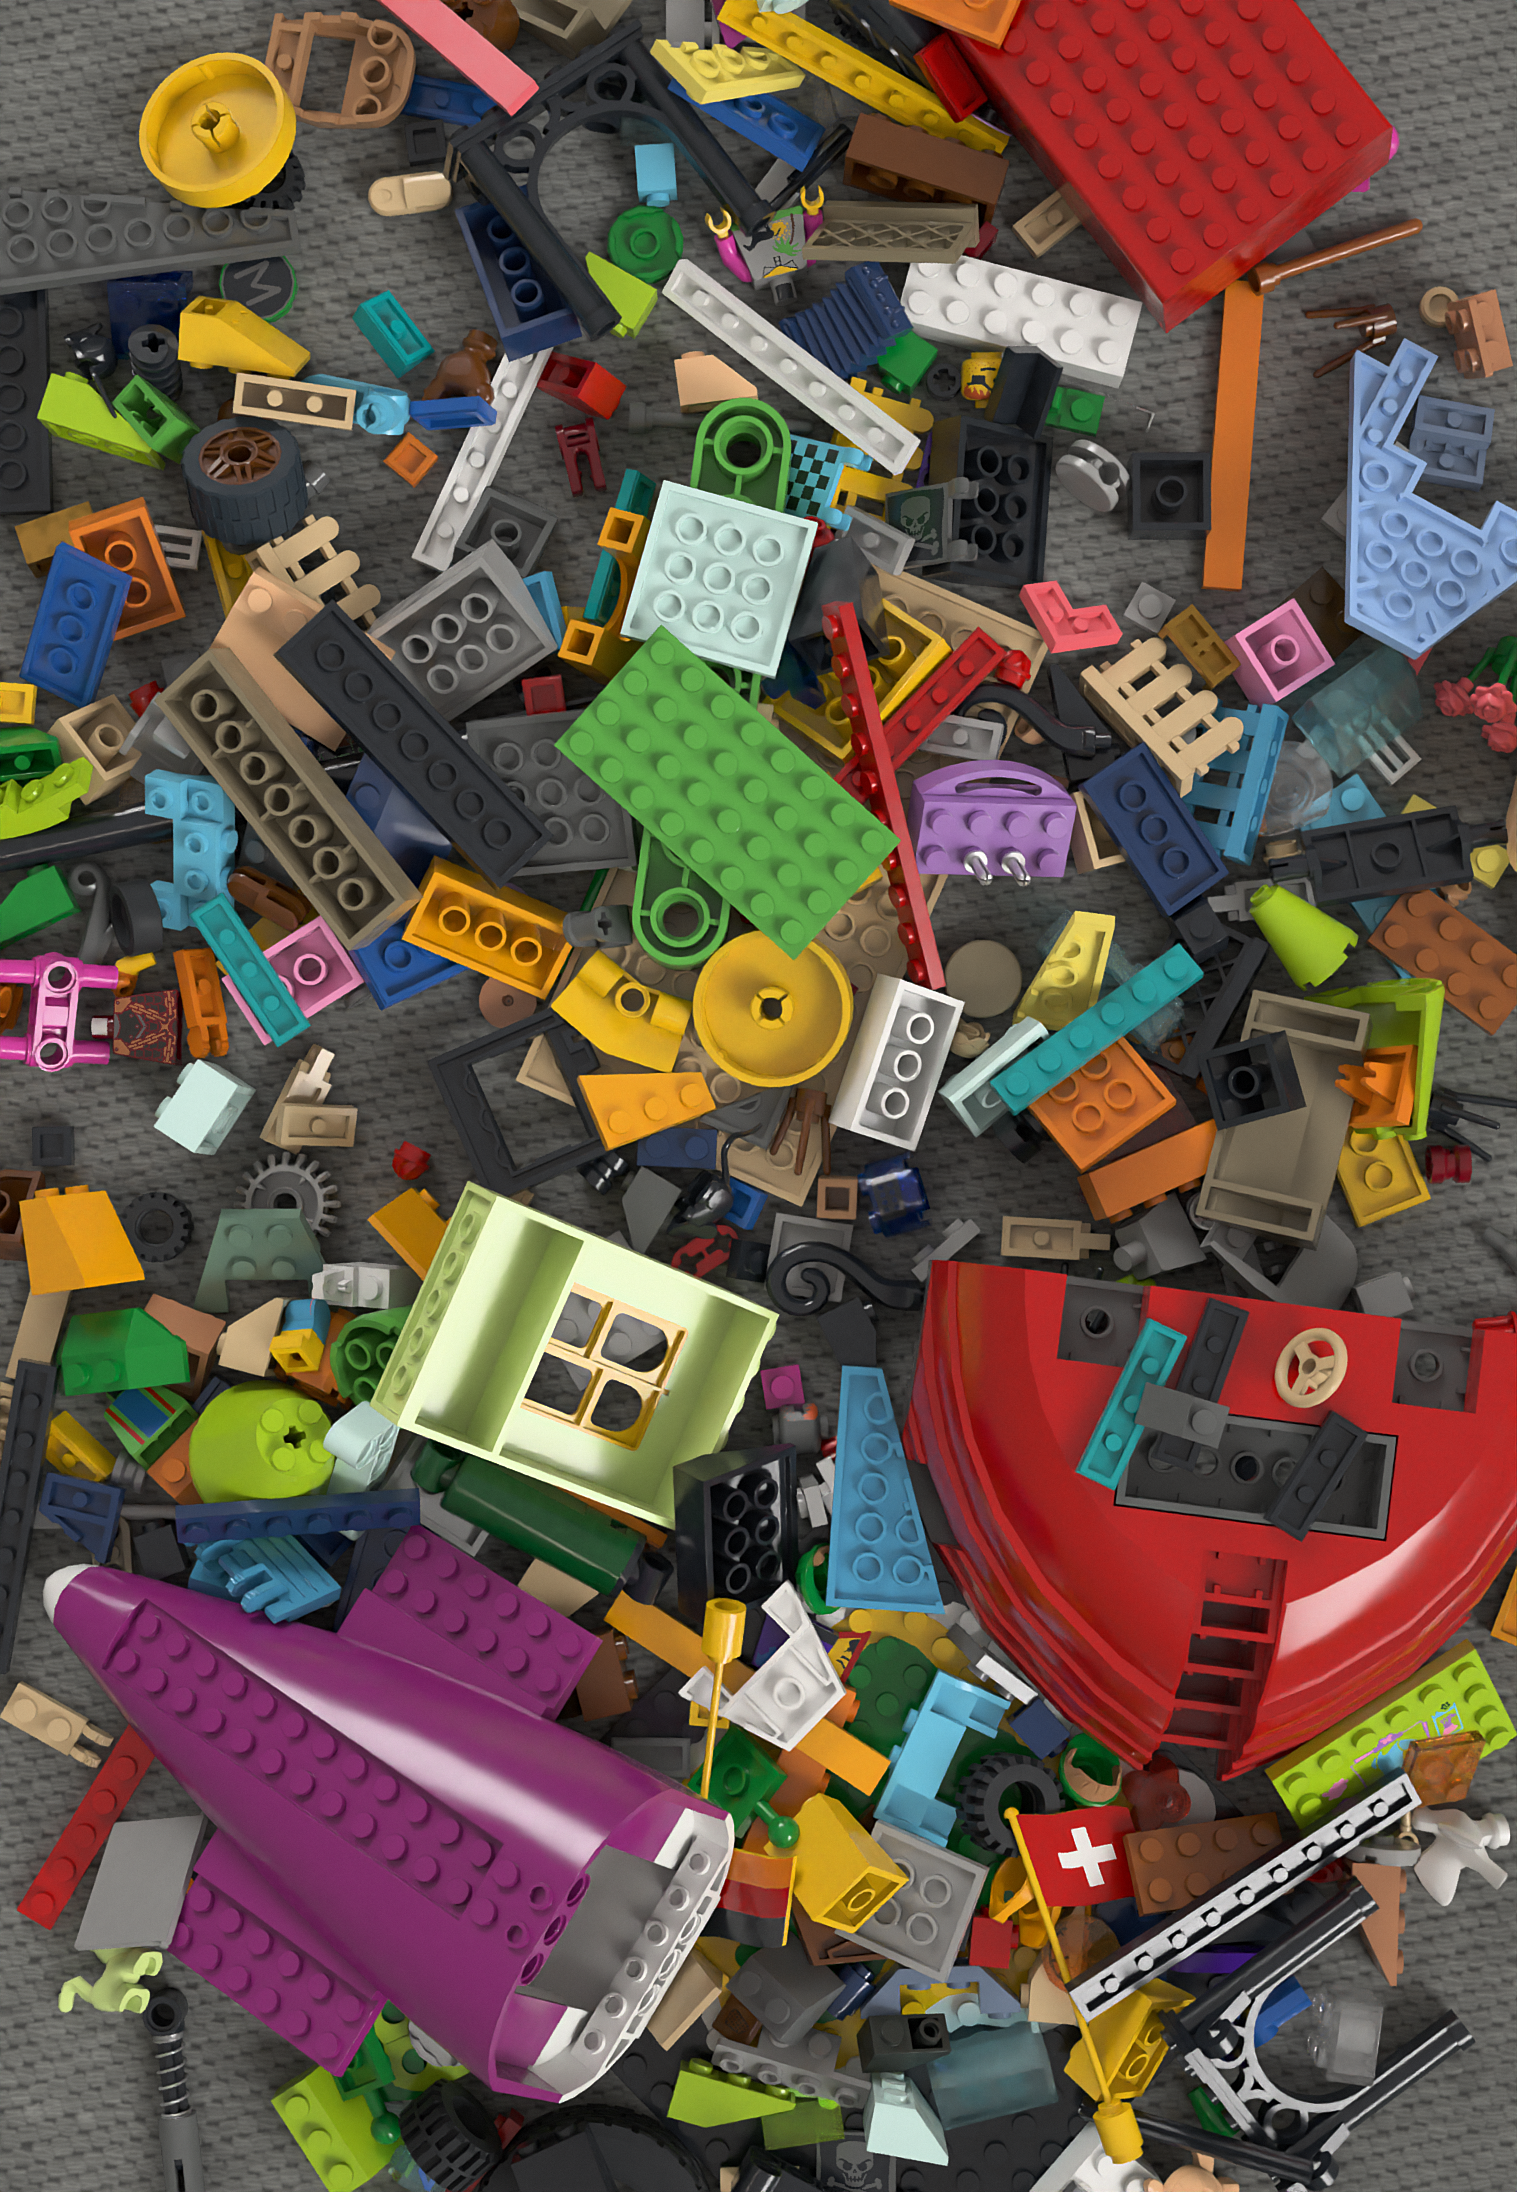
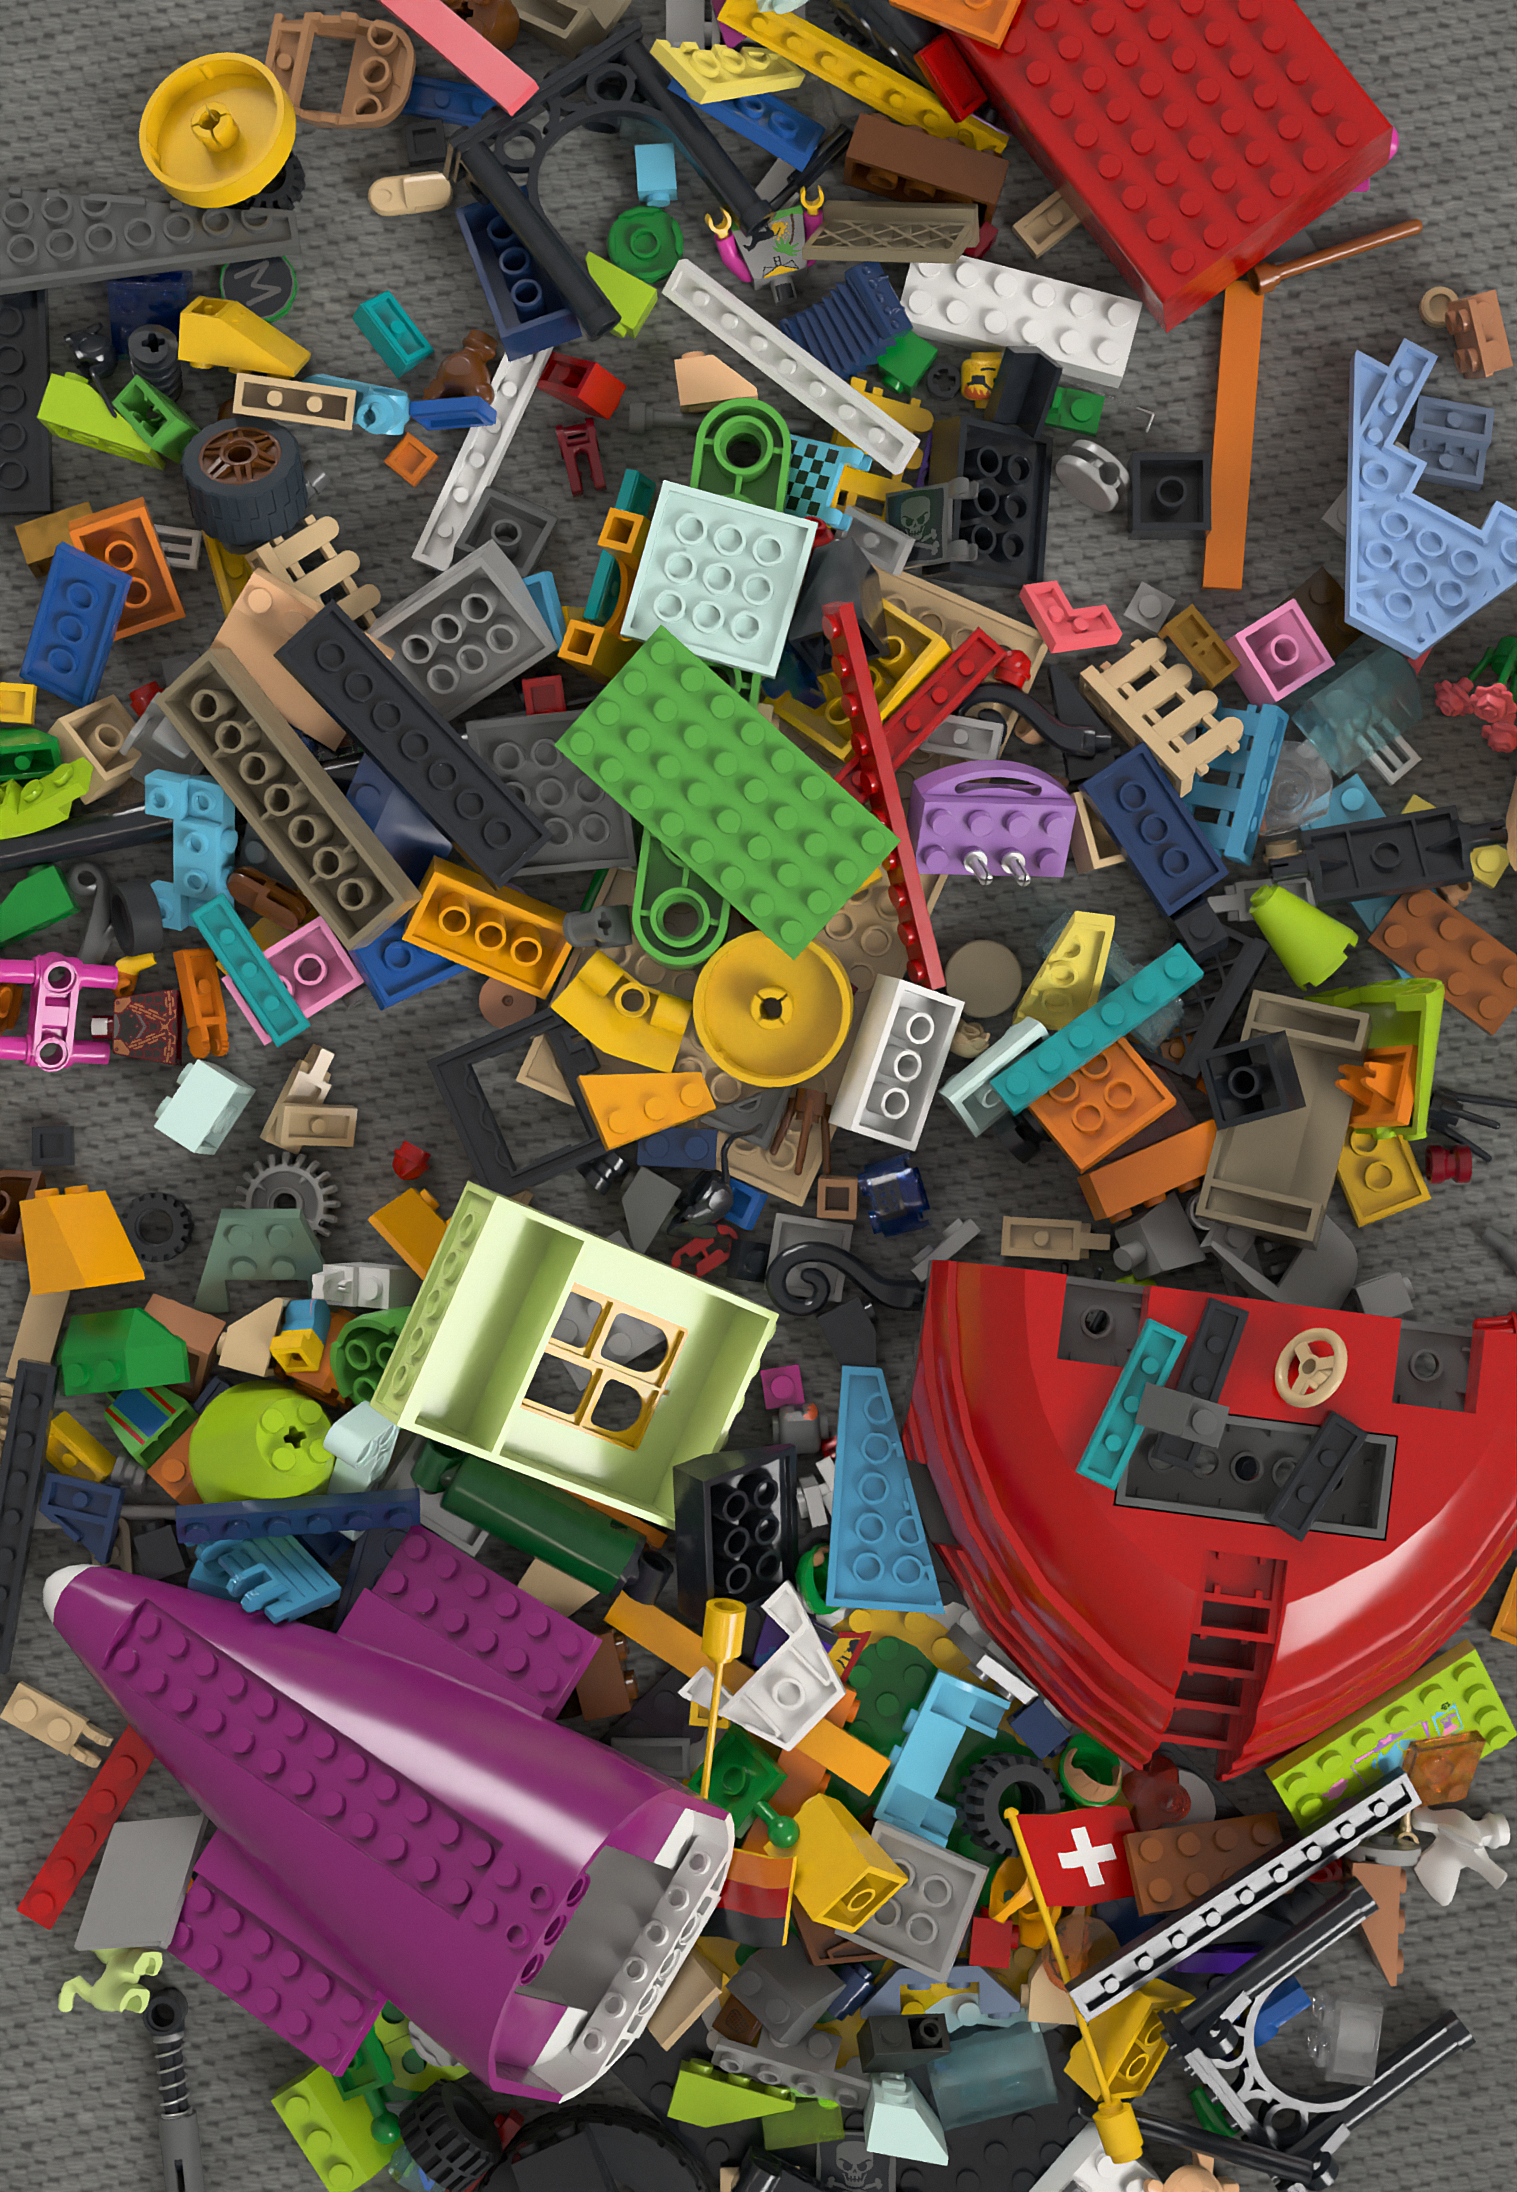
reddish brown plant [1305,303,1397,378] -> none

